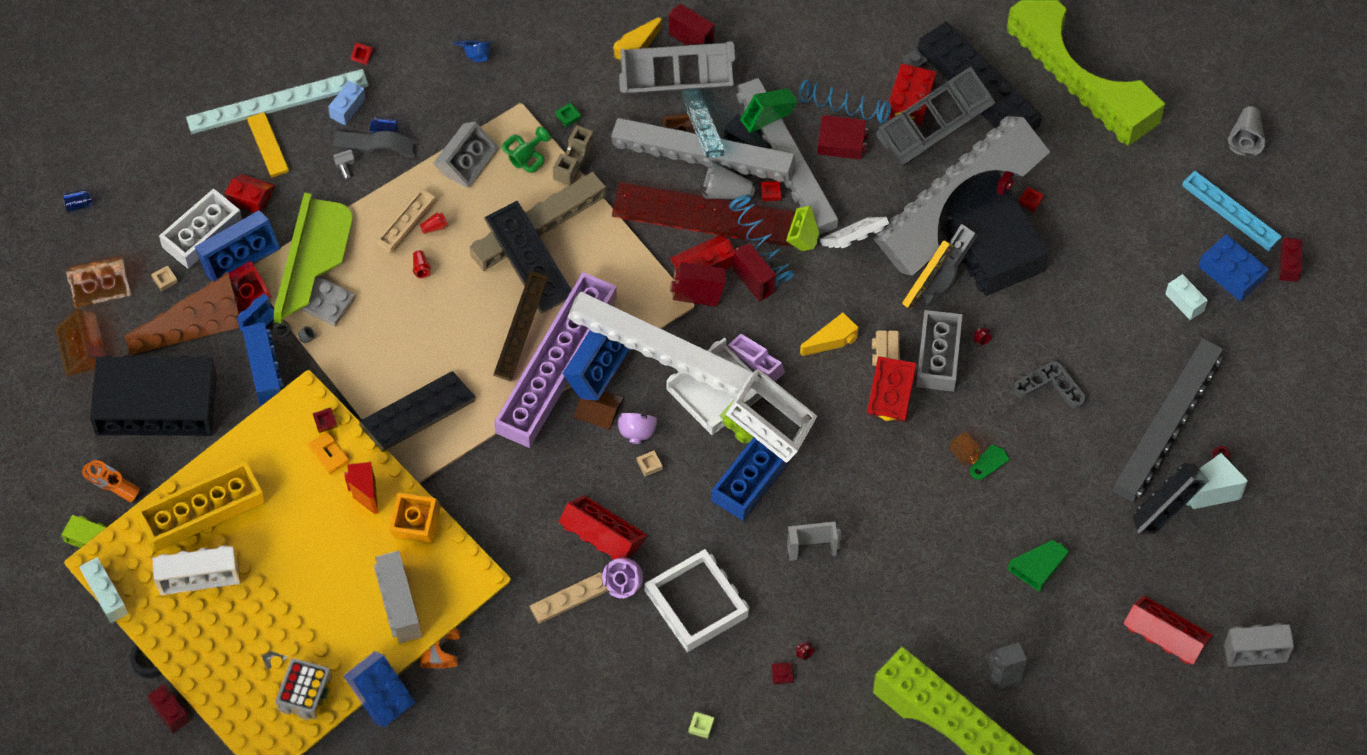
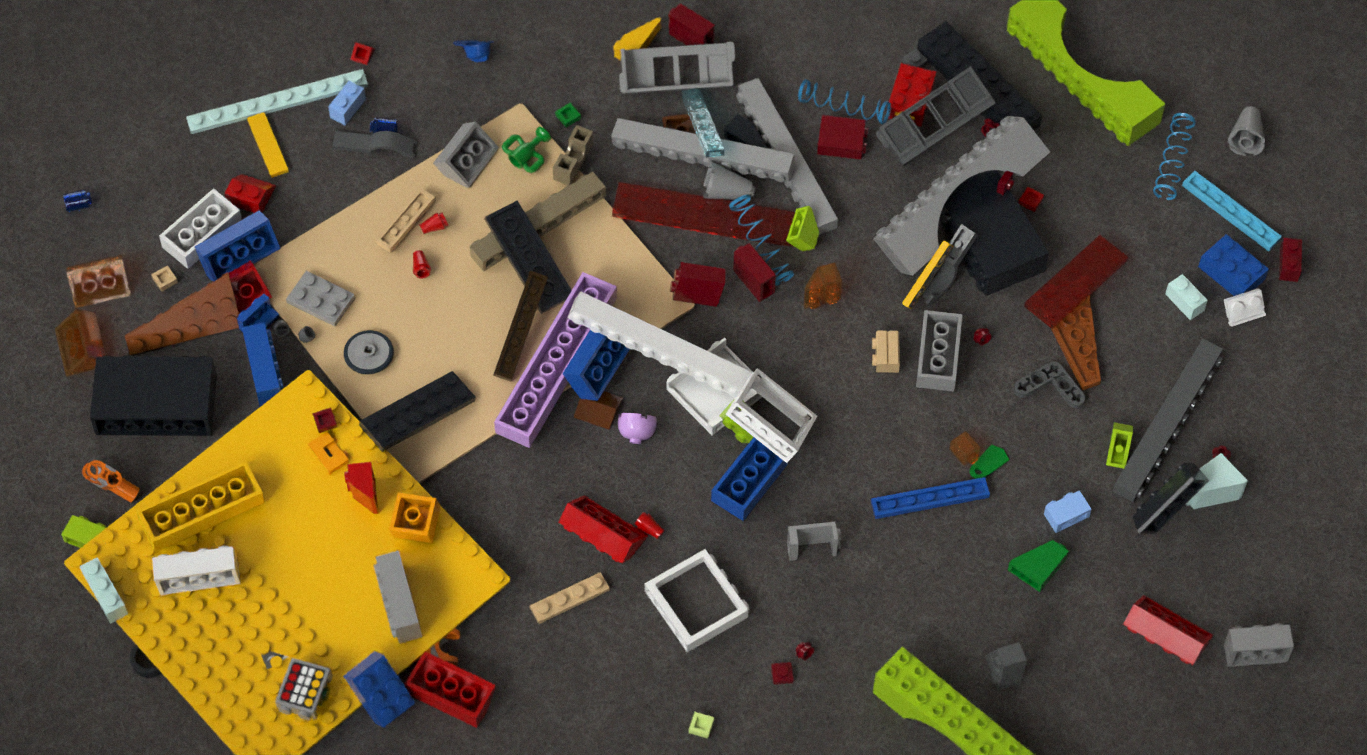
dark red brick [147,684,189,733] -> none
lime piece [274,193,352,324] -> none
light grey piece [333,149,355,179] -> none
lavender cylinder [602,558,643,598] -> none
tan plate [637,451,663,477] -> none
red slope [670,235,735,270] -> none
lavender slope [728,334,785,382] -> none
green slope [740,88,798,133] -> none
red plate [761,181,781,202] -> none
yellow slope [800,313,858,356] -> none
white plate [819,217,889,248] -> none
red piece [867,356,917,422] -> none
none -> light grey wheel [343,330,394,374]
none -> red slope [405,651,496,728]
none -> red cone [635,512,665,539]
none -> clear orange slope [803,263,842,309]
none -> blue plate [871,477,990,519]
none -> dark red plate [981,118,1000,137]
none -> clear red plate [1024,235,1128,329]
none -> dark orange wing [1035,277,1101,391]
none -> light blue brick [1044,491,1091,533]
none -> lime slope [1106,422,1133,469]
none -> dark azure piece [1153,113,1196,200]
none -> white plate [1224,288,1266,327]

